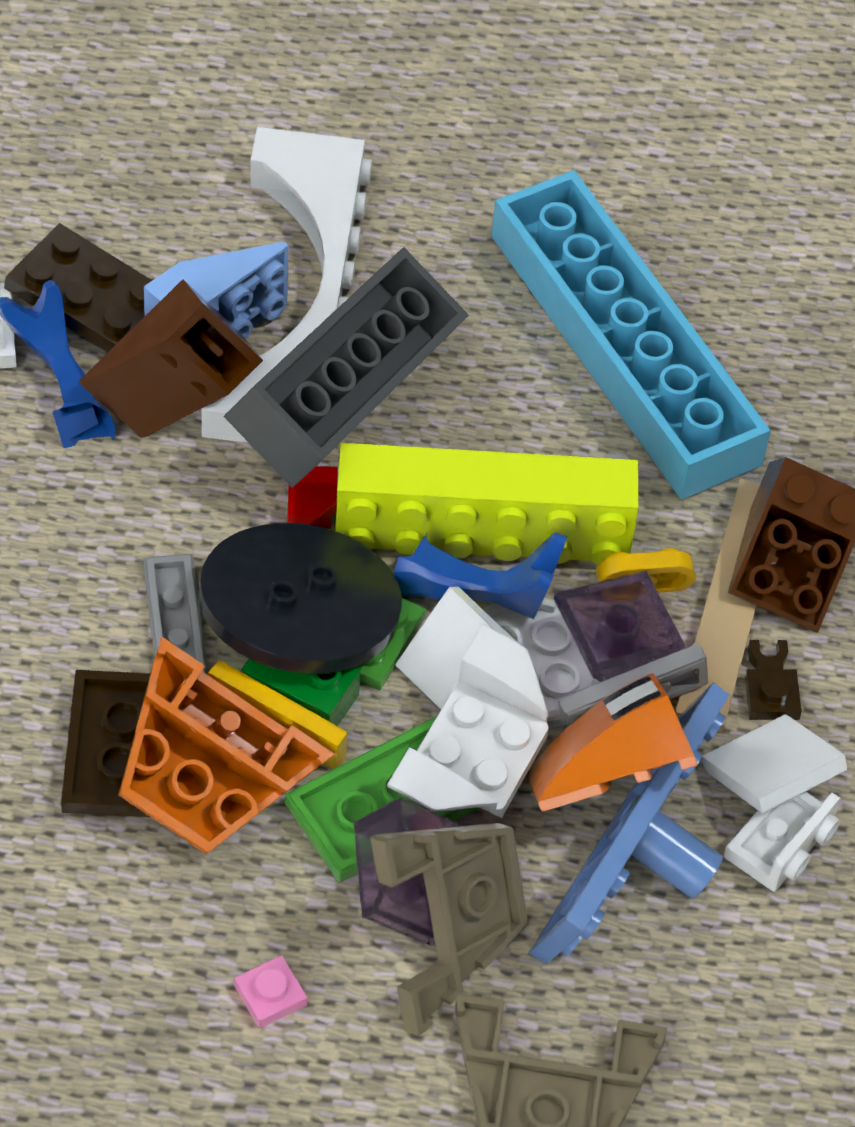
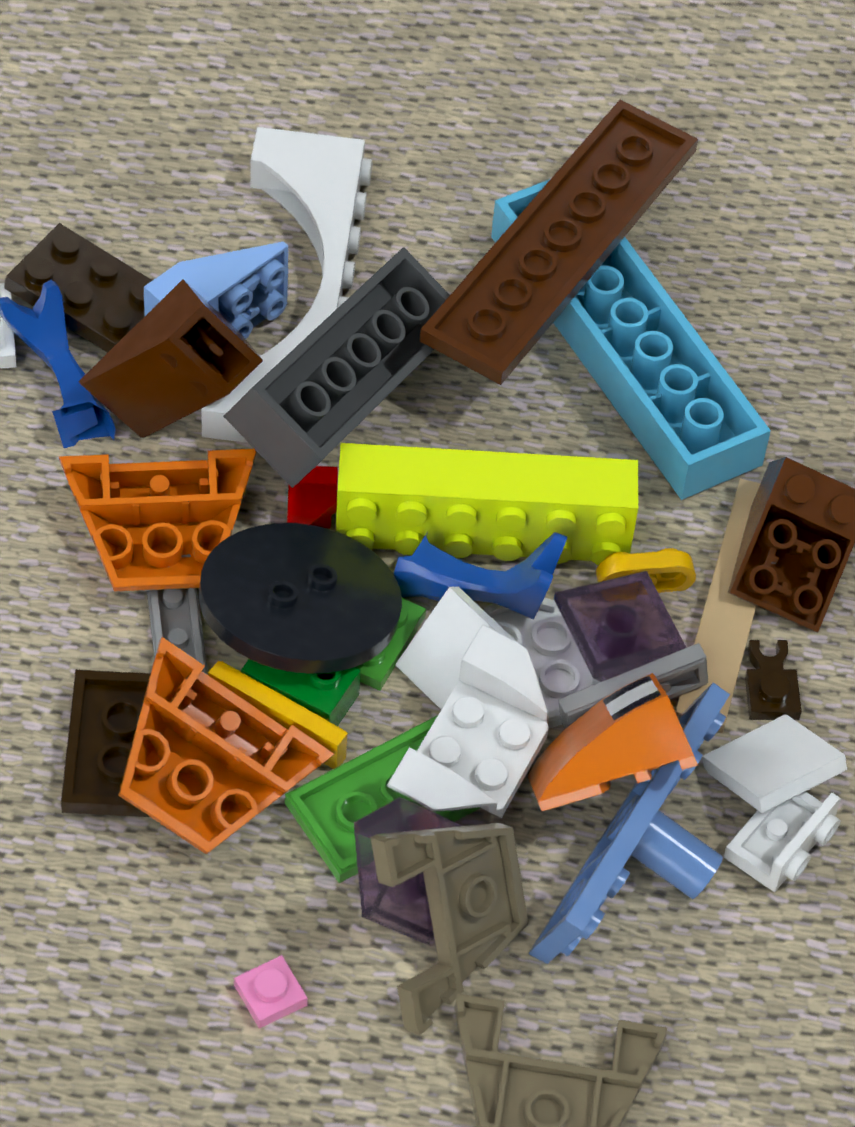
none -> orange wedge [59,449,257,591]
none -> reddish brown plate [420,100,698,385]

